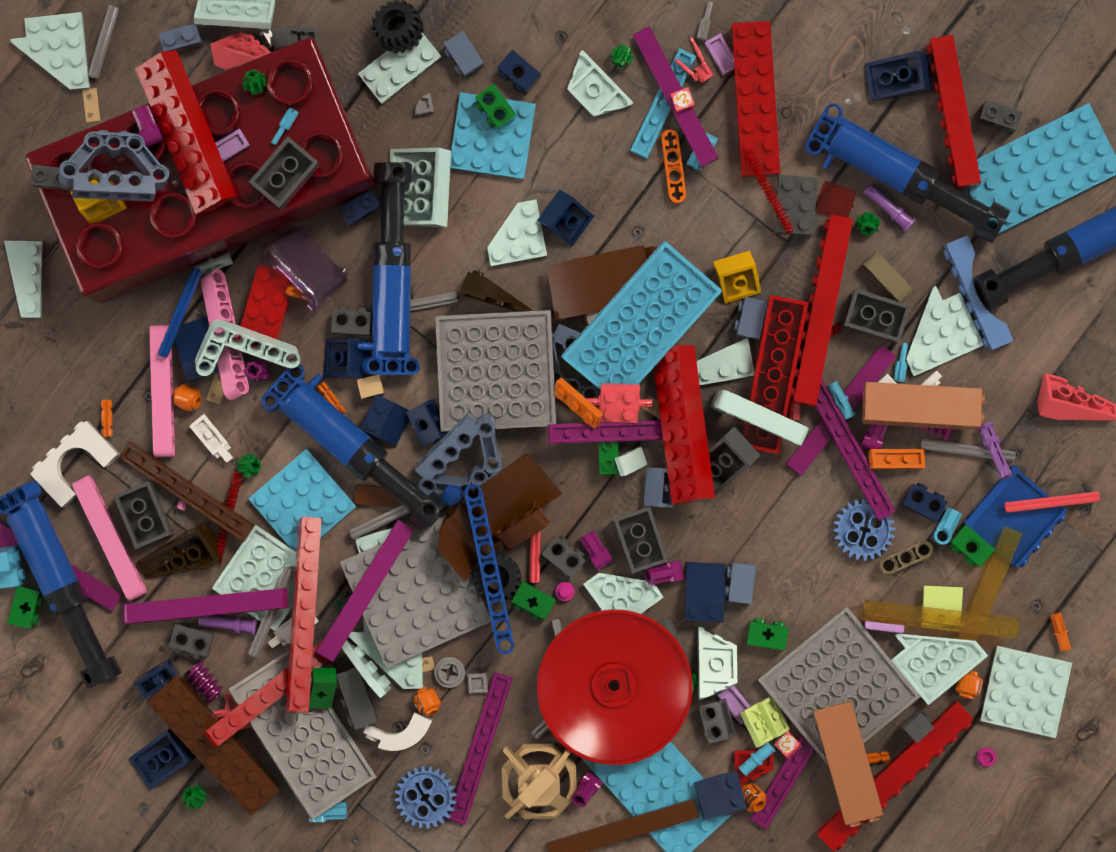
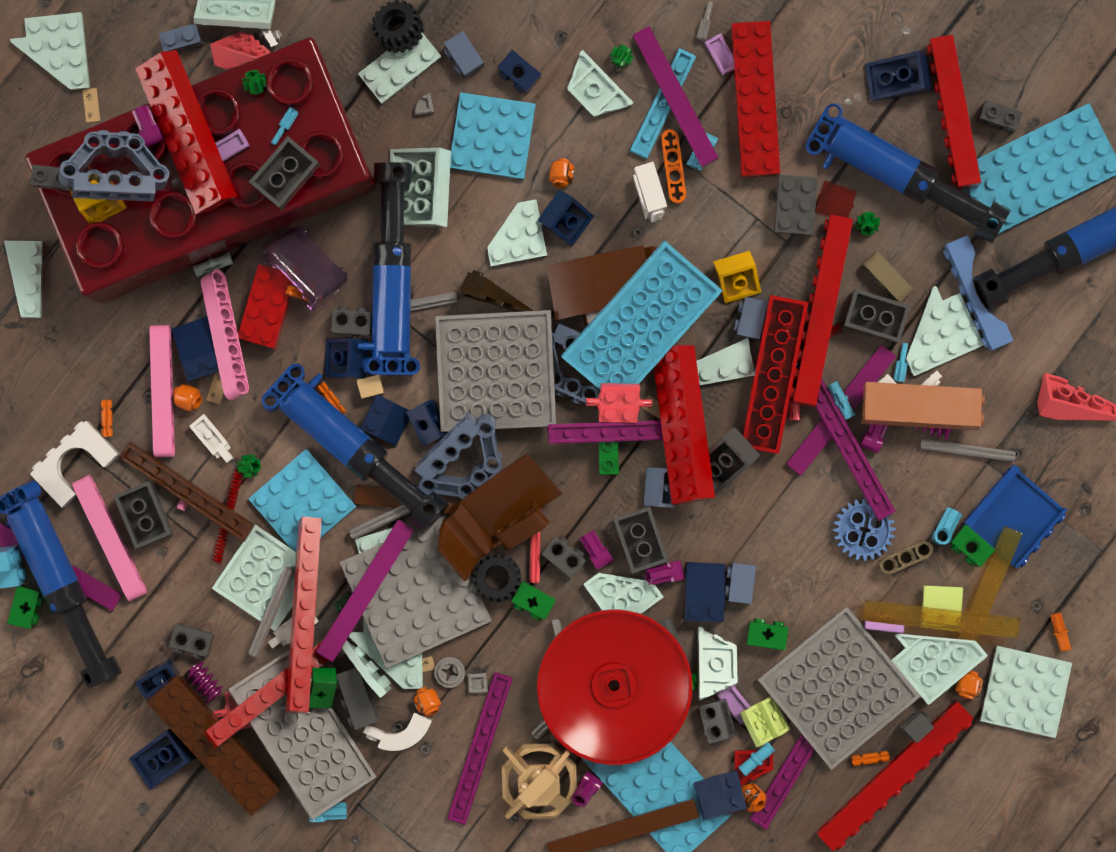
light grey axle [88,5,119,79] -> none
magenta beam [121,588,289,624] -> none
dark brown wedge [137,521,220,578] -> none
blue axle [158,267,202,358] -> none
green gear [183,785,206,810] -> none
light aqua beam [195,319,300,376] -> none
medium lavender pin [198,616,258,636] -> none
magenta piece [245,360,271,382] -> none
dark grey brick [273,26,319,50] -> none
dark blue brick [338,189,381,227] -> none
medium blue gear [395,765,458,829] -> none
blue tile [442,485,462,505] -> none
blue beam [465,484,514,654] -> none
green brick [474,83,517,130] -> none
orange plate [554,377,603,429] -> none
dark pink plate [555,582,575,601] -> none
light aqua slope [614,446,647,476] -> none
tile [671,87,695,113] -> none
coral plant [675,37,714,83] -> none
light aqua beam [709,390,809,446] -> none
red piece [741,148,794,234] -> none
tile [774,731,802,759] -> none
nougat brick [813,701,883,827] -> none
medium lavender pin [864,184,916,232] -> none
orange plate [868,449,926,470] -> none
dark blue brick [901,483,948,522] -> none
dark pink plate [977,748,996,767] -> none
medium lavender pin [978,422,1013,480] -> none
coral axle [1004,492,1100,513] -> none
none -> orange head [549,158,575,188]
none -> white arch [633,162,667,223]

